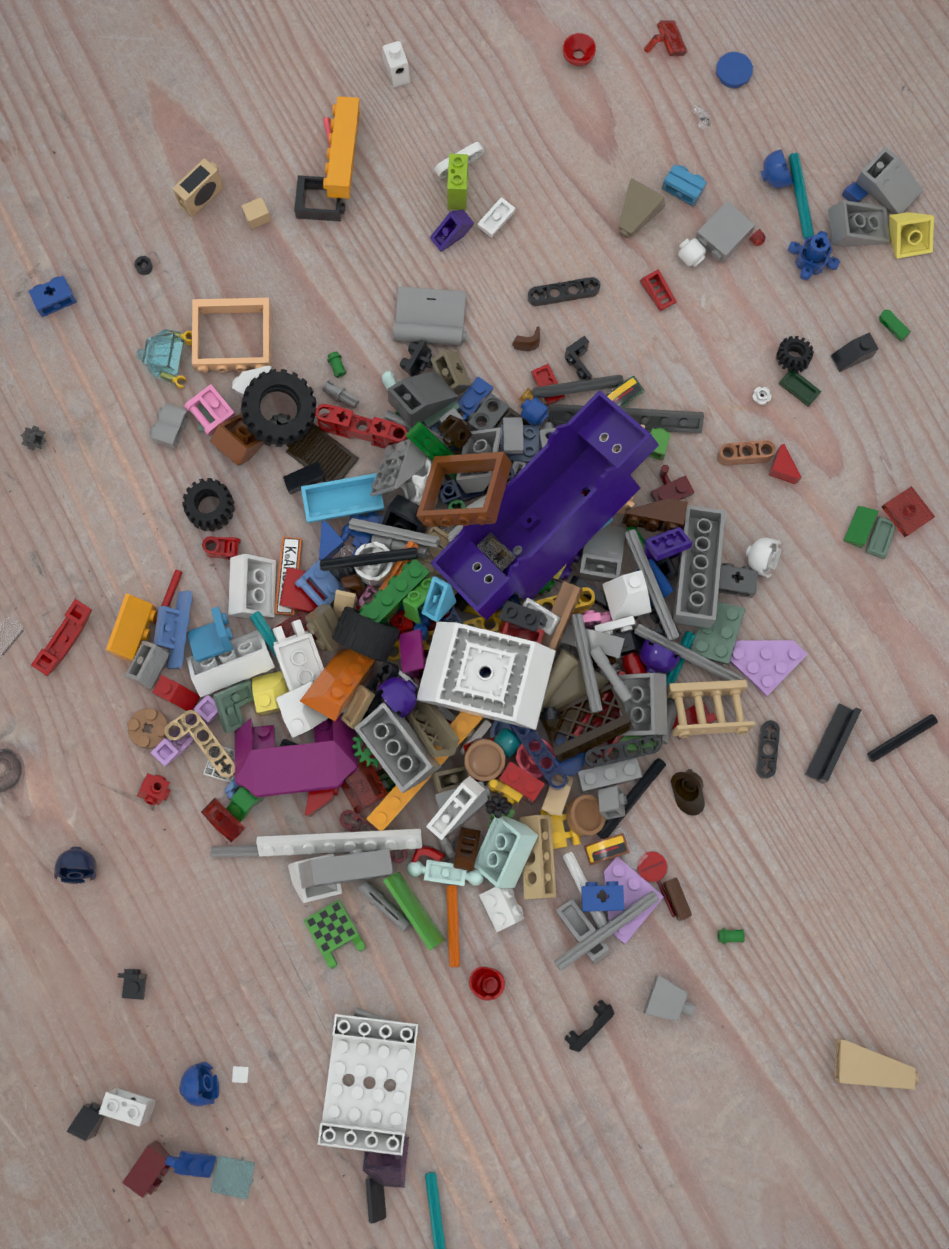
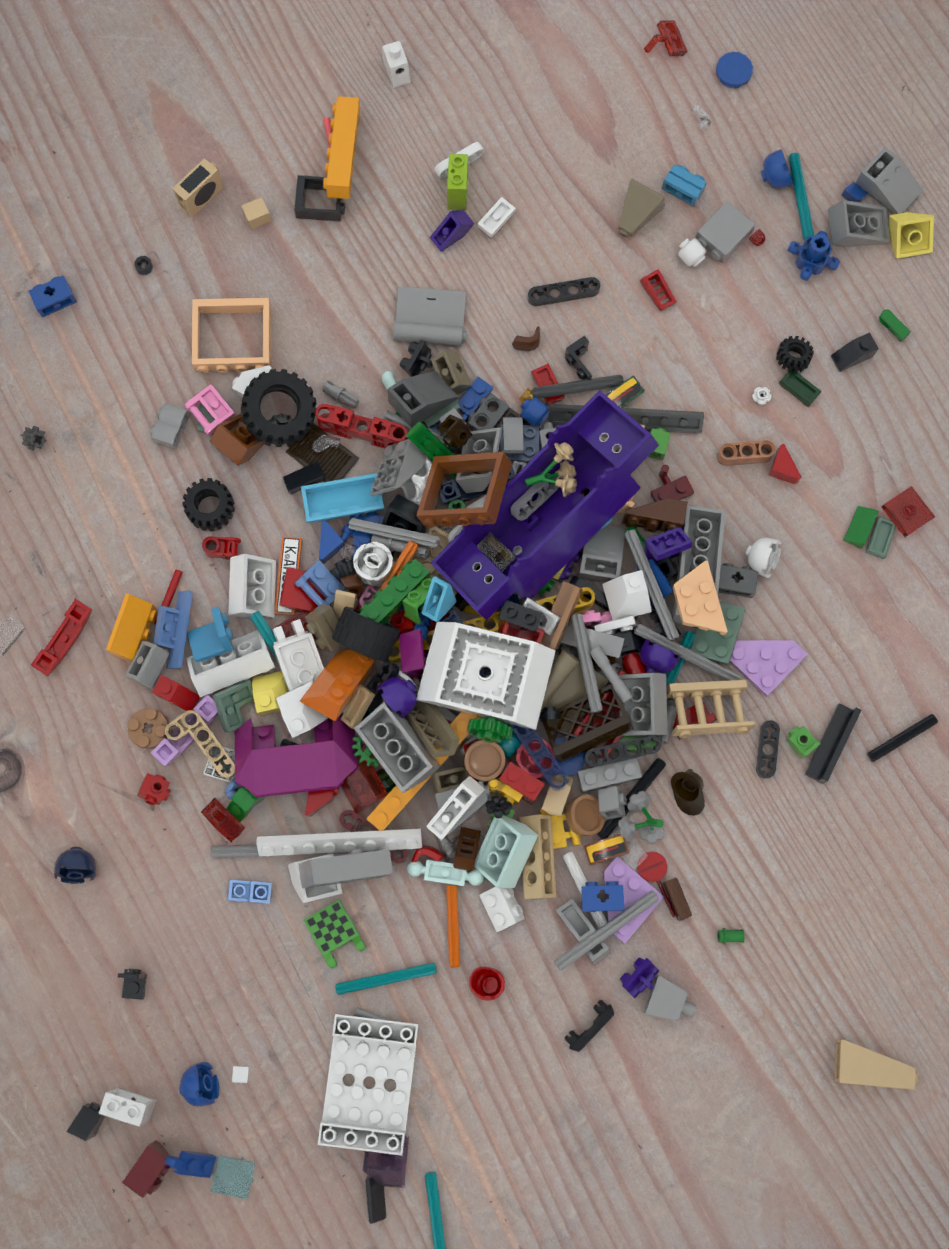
clear light blue torso [136,329,192,389] -> none
black axle [320,547,418,571] -> none
green pin [327,352,346,378] -> none
light grey pin [358,880,411,932] -> none
bright green slope [383,872,445,951] -> none
red piece [563,33,596,66] -> none
none -> light blue slope [227,880,272,904]
none -> clear arm [312,435,341,452]
none -> teal axle [335,963,437,995]
none -> green gear [467,717,513,743]
none -> light grey beam [511,473,559,521]
none -> tan plant [525,442,577,497]
none -> light grey plant [619,791,664,844]
none -> dark purple hips [620,957,659,998]
none -> light nougat wing [672,560,728,635]
none -> bright green brick [786,726,821,759]

